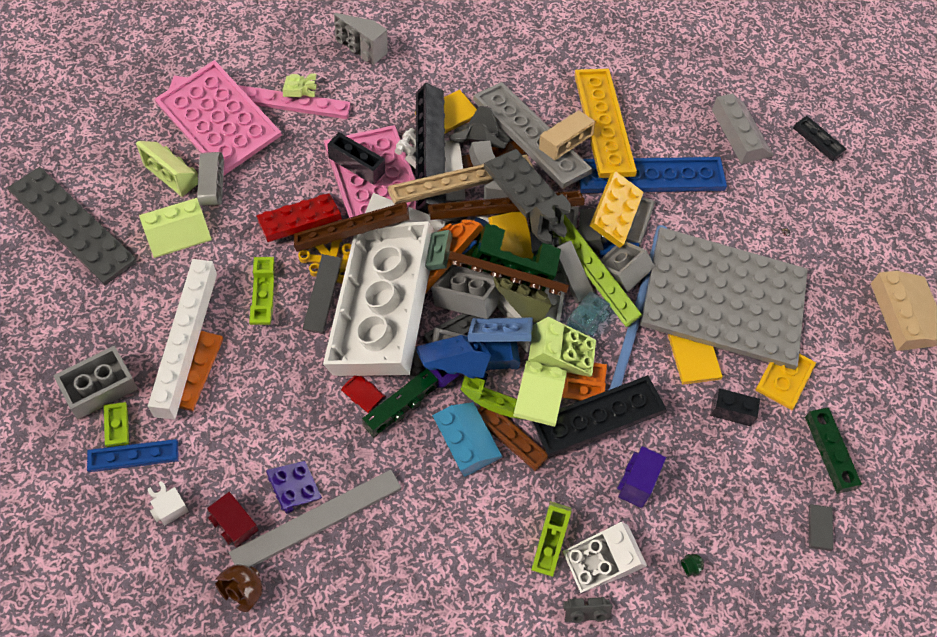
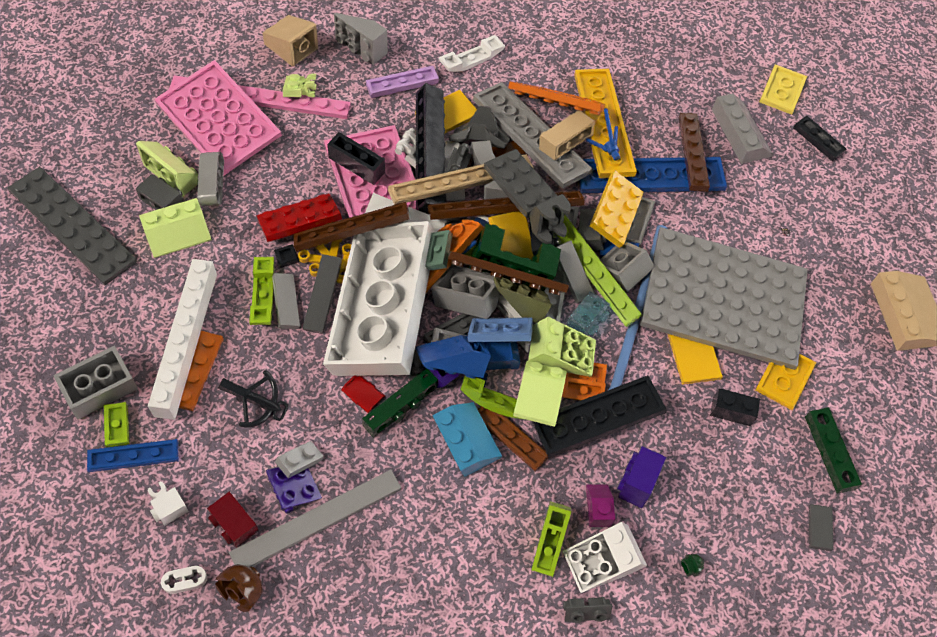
none -> dark grey brick [136,174,184,210]
none -> white beam [161,566,207,594]
none -> black piece [218,370,288,428]
none -> tan slope [263,15,318,67]
none -> light grey tile [272,273,300,329]
none -> black tile [274,244,299,268]
none -> light grey plate [275,441,324,478]
none -> lavender plate [366,66,439,98]
none -> white slope [439,35,505,72]
none -> dark grey hinge [444,143,472,173]
none -> orange plate [508,81,605,115]
none -> blue plant [586,108,620,161]
none -> magenta slope [586,484,615,527]
none -> reddish brown plate [679,113,710,192]
none -> light yellow tile [759,64,807,115]

